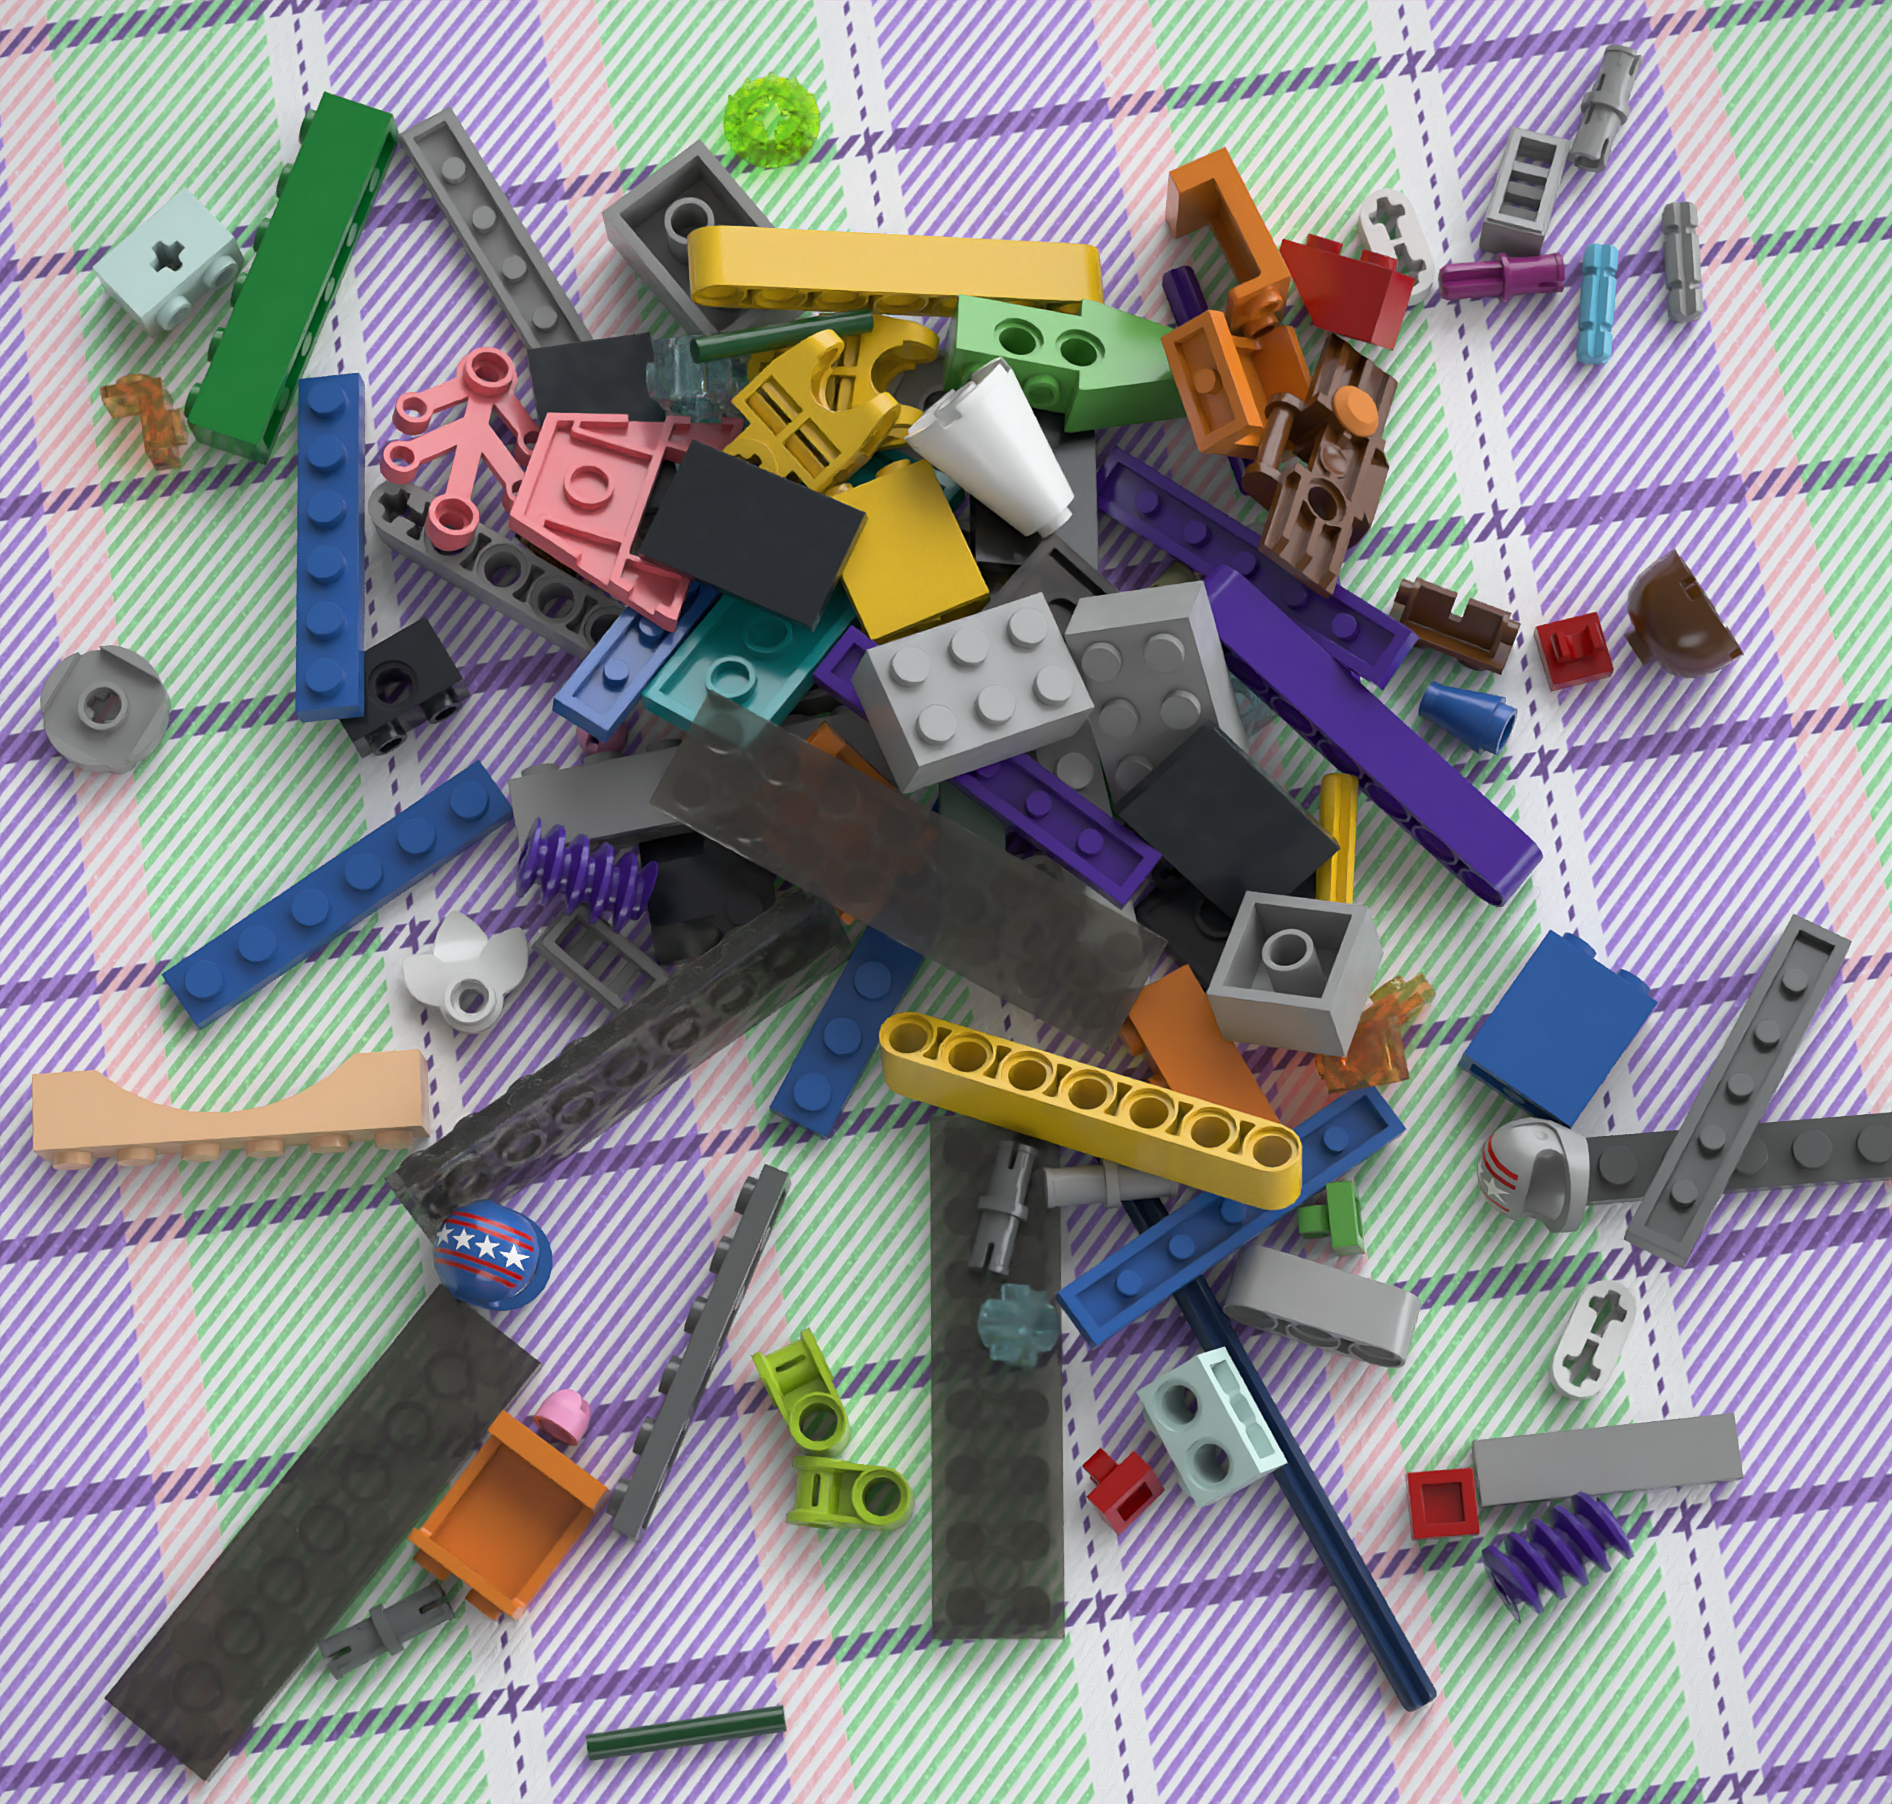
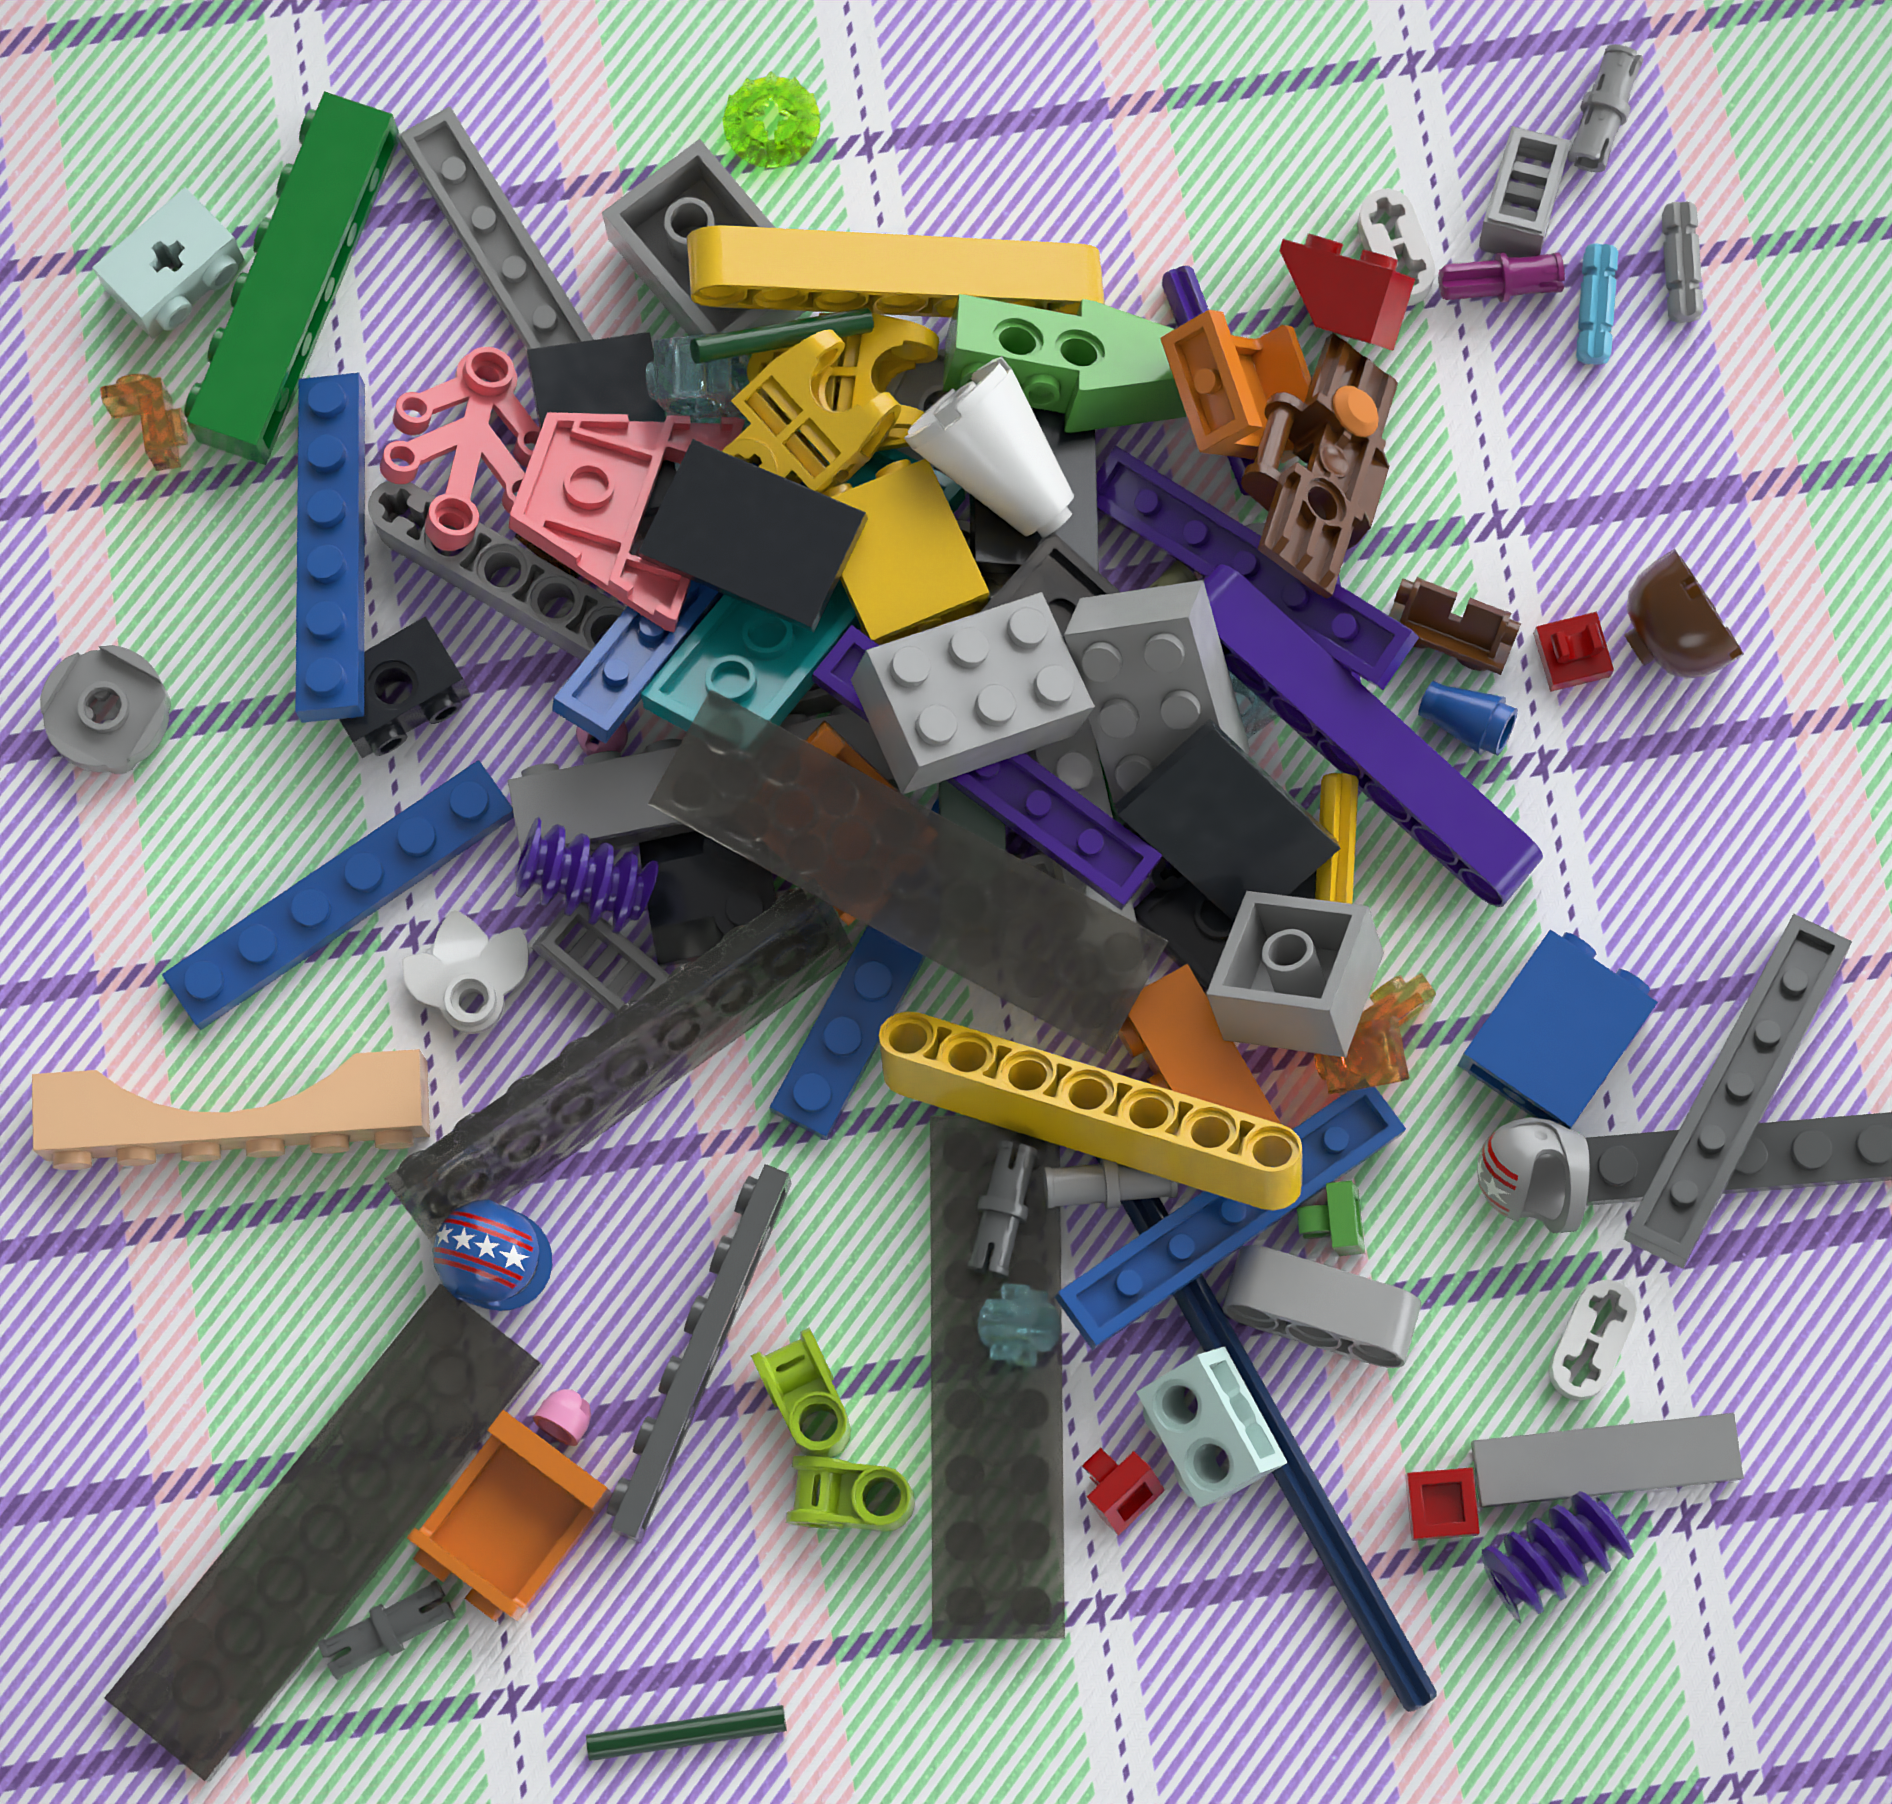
orange panel [1165,147,1291,339] -> none

